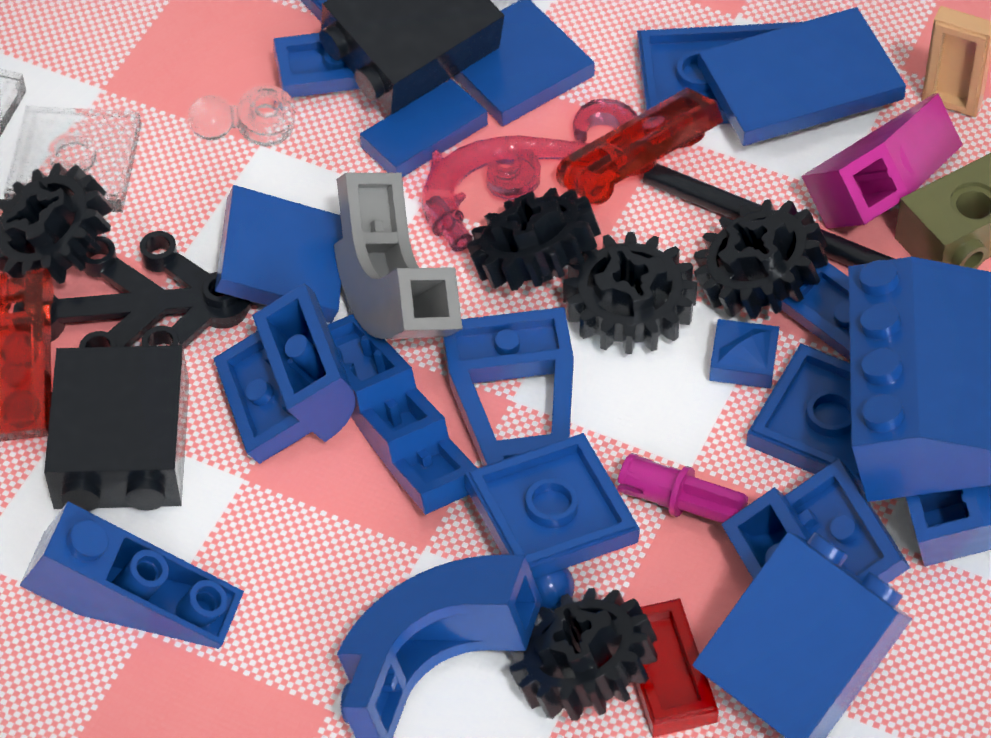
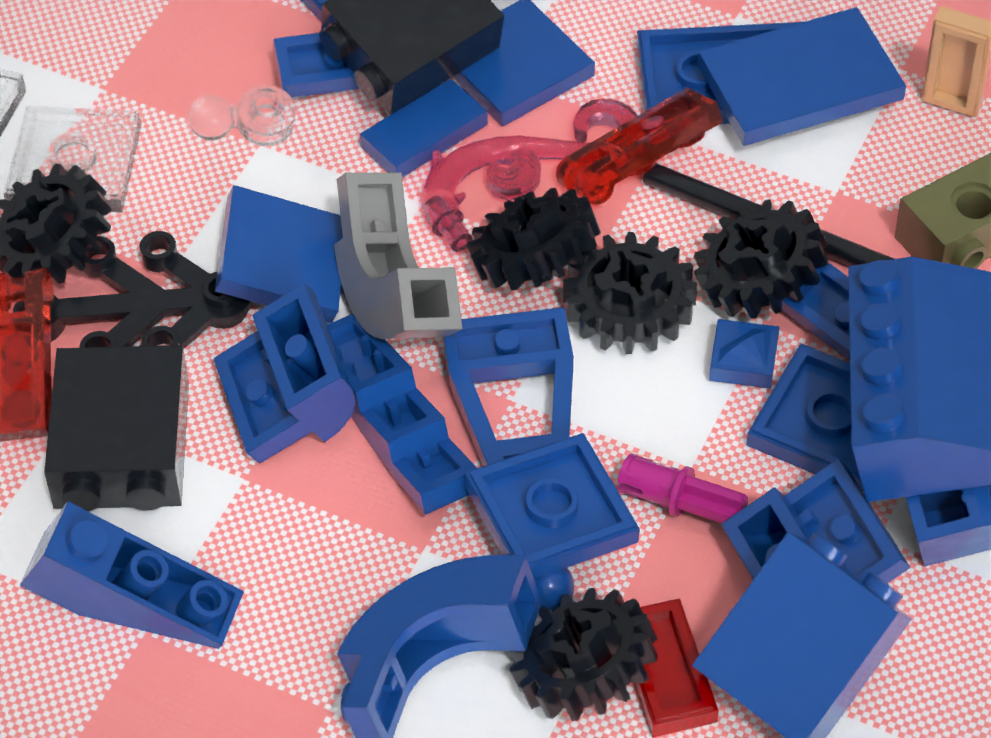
dark pink slope [801,93,963,229] -> none

